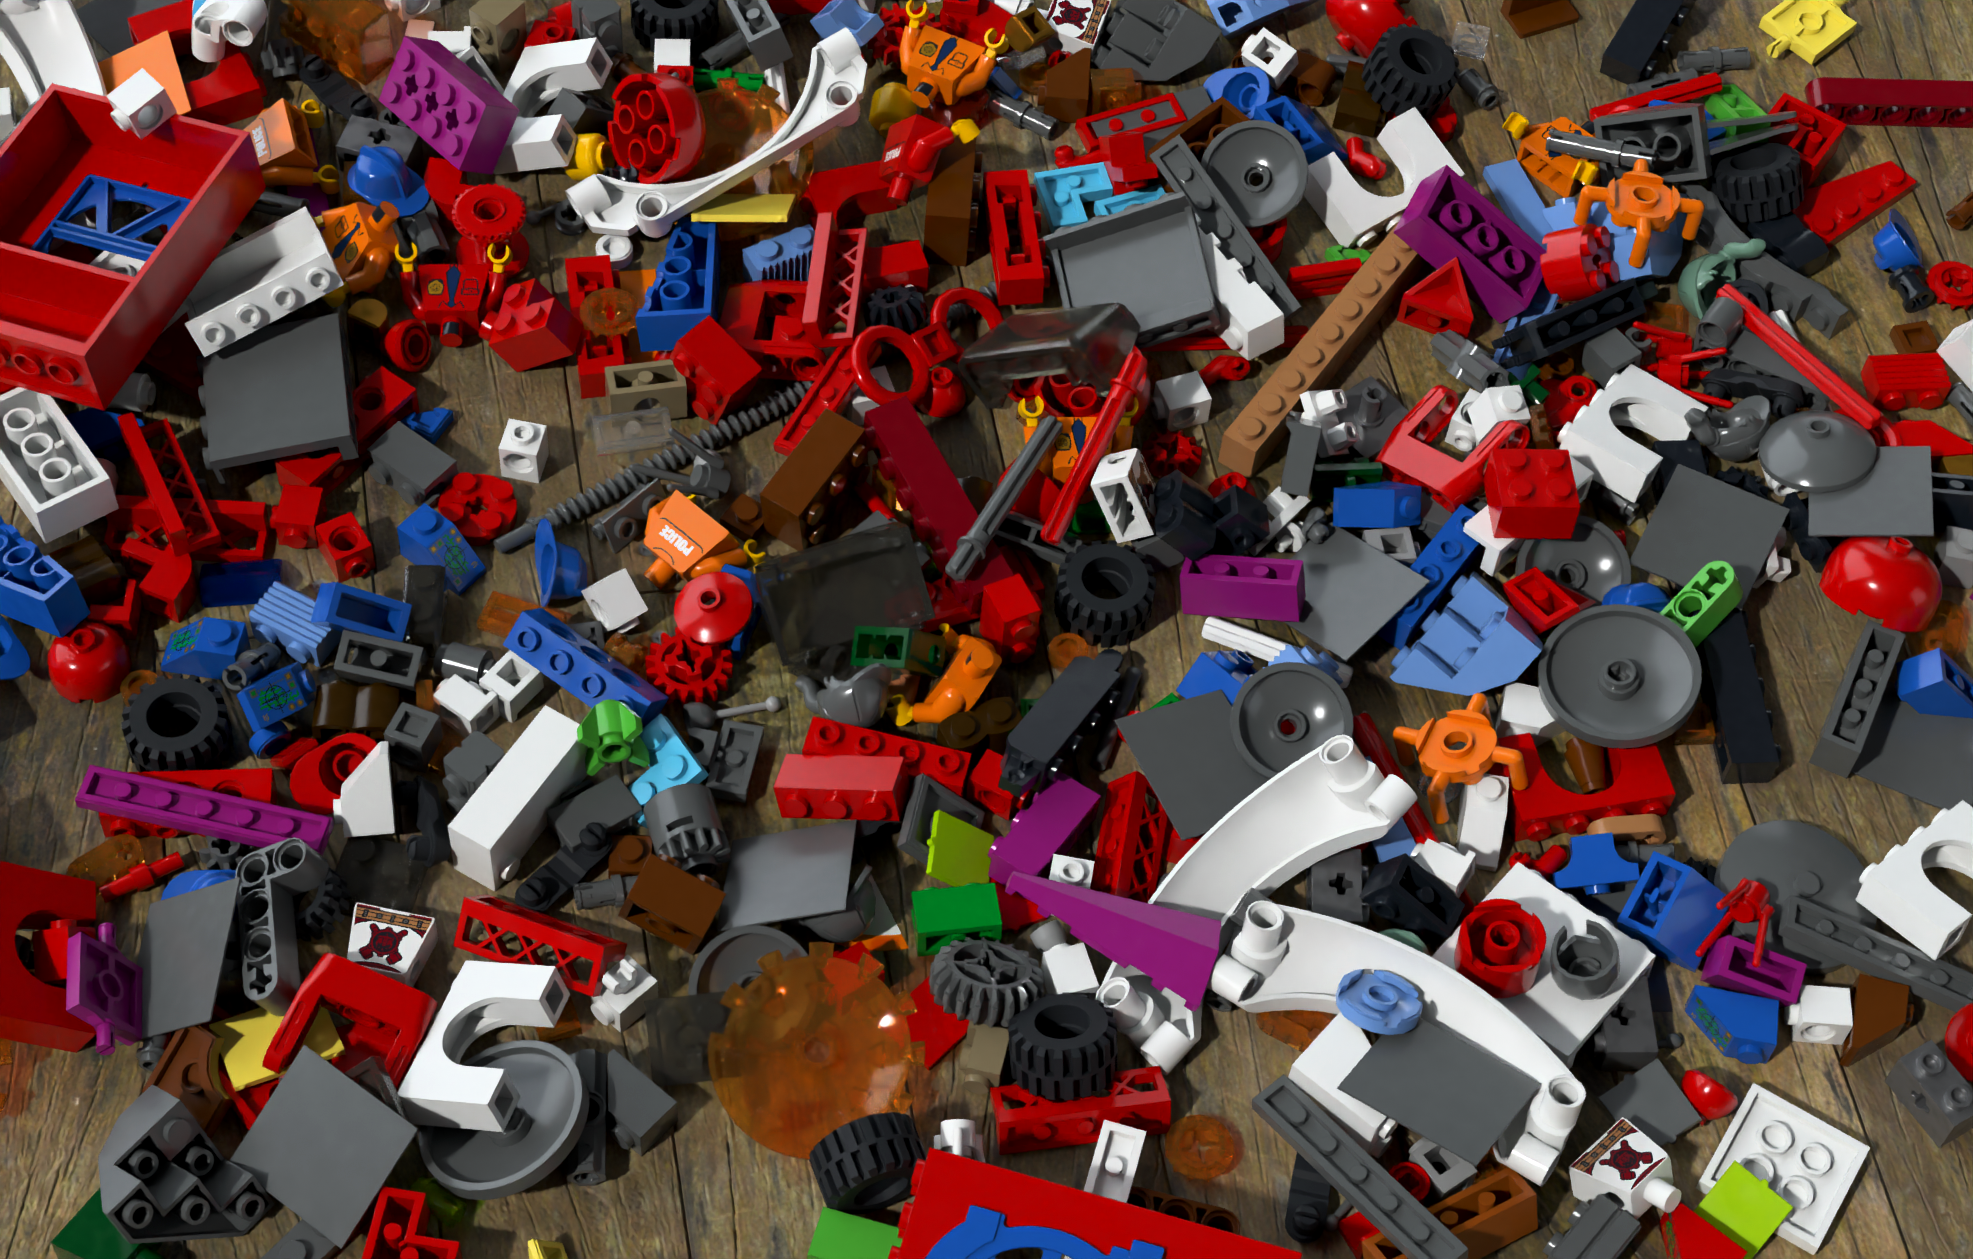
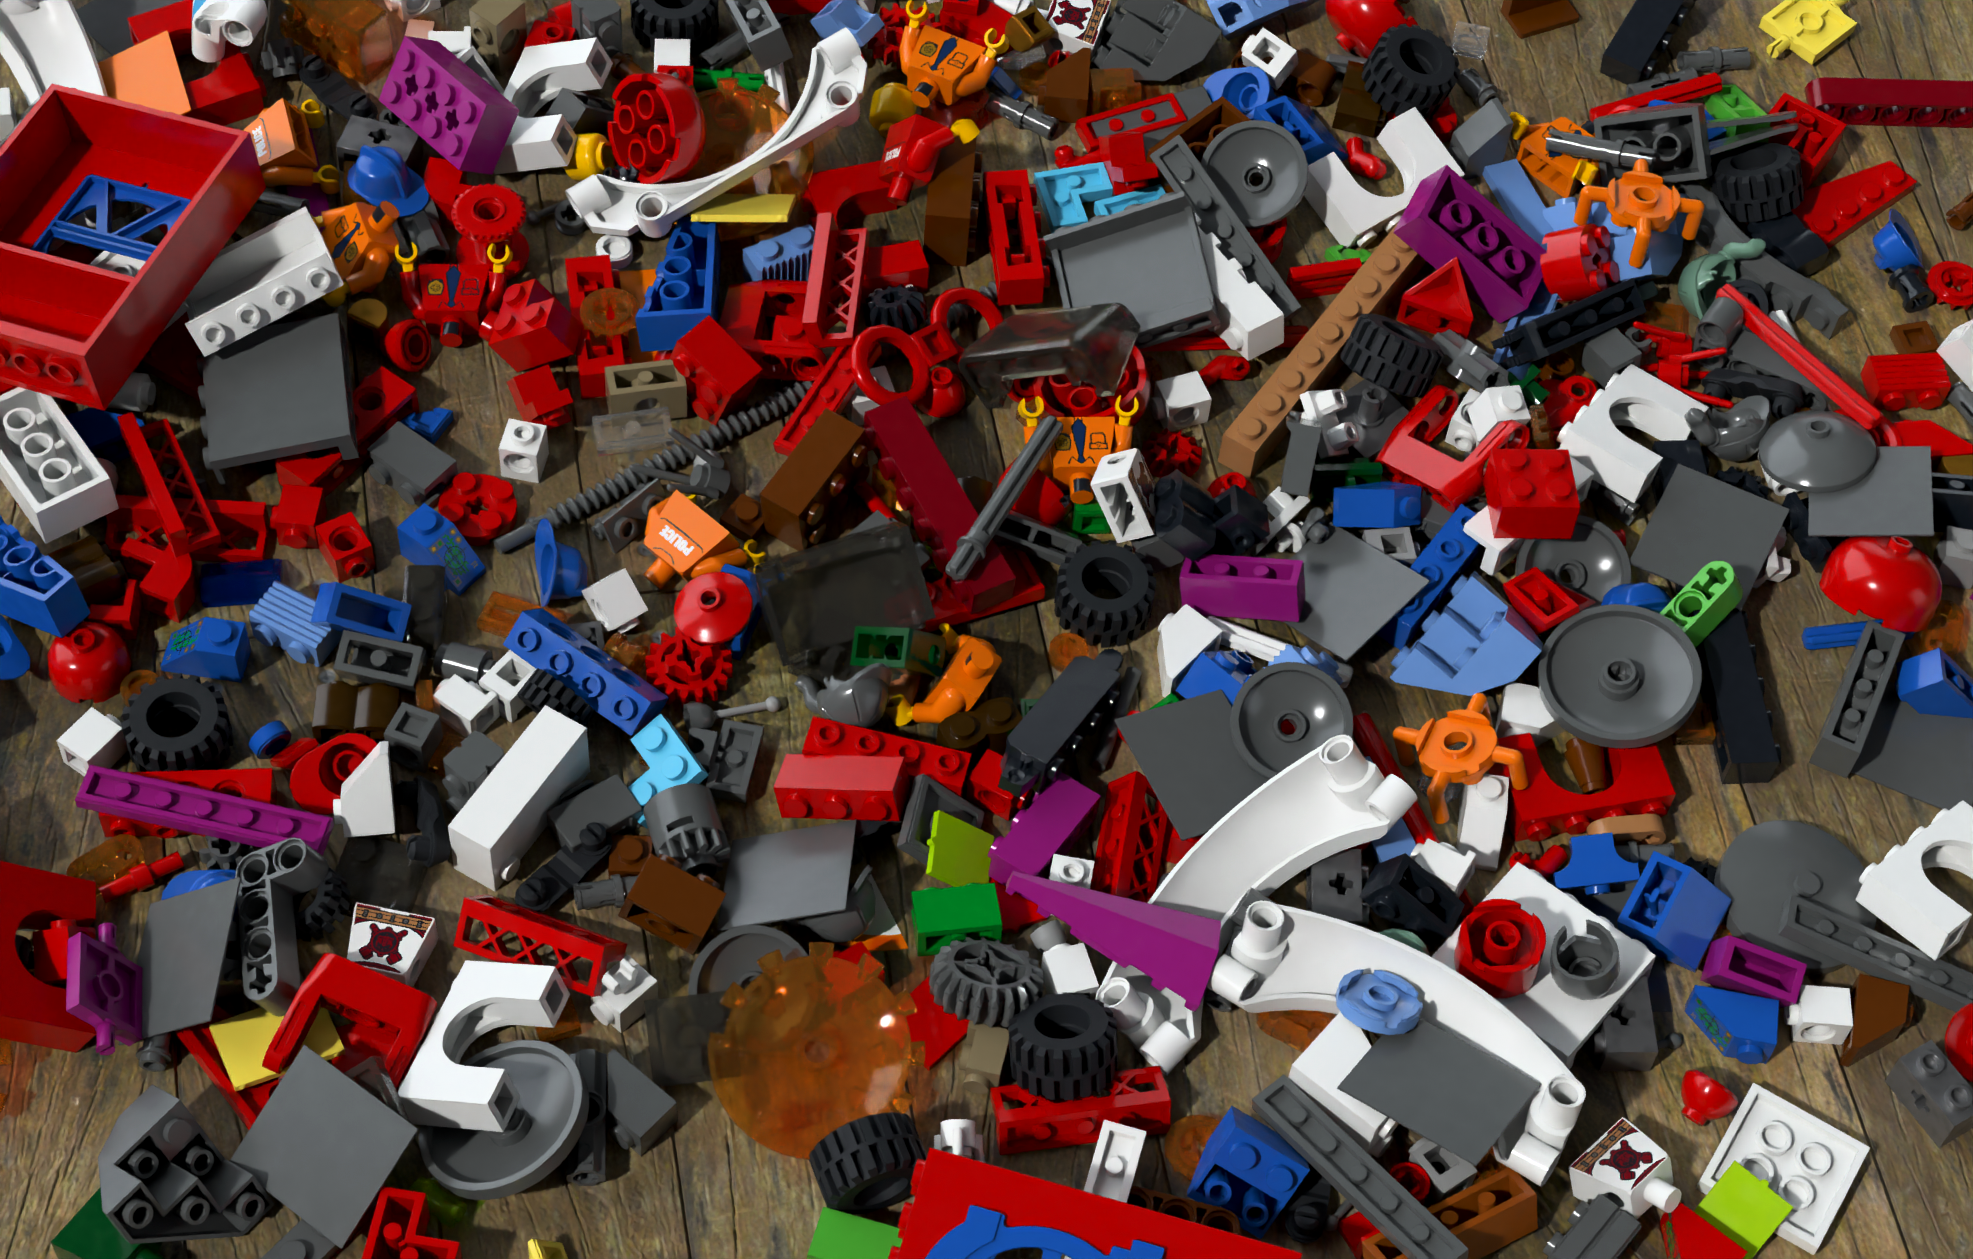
white brick [106,68,177,140] -> none
reddish brown tile [141,1023,234,1138] -> none
dark grey pin [222,642,281,691] -> none
blue slope [236,661,316,732] -> none
bright green brick [577,699,650,776] -> none
red brick [979,573,1043,667] -> none
red axle [1040,352,1148,546] -> none
dark grey piece [1599,1058,1702,1148] -> none
red plant [1695,878,1775,968] -> none
none -> white brick [57,707,128,777]
none -> red brick [507,364,573,430]
none -> black tyre [517,668,595,727]
none -> white slope [1157,604,1223,698]
none -> blue slope [1187,1106,1310,1239]
none -> black tyre [1340,314,1445,397]
none -> dark grey slope [1447,98,1514,181]
none -> blue axle [1801,619,1916,650]

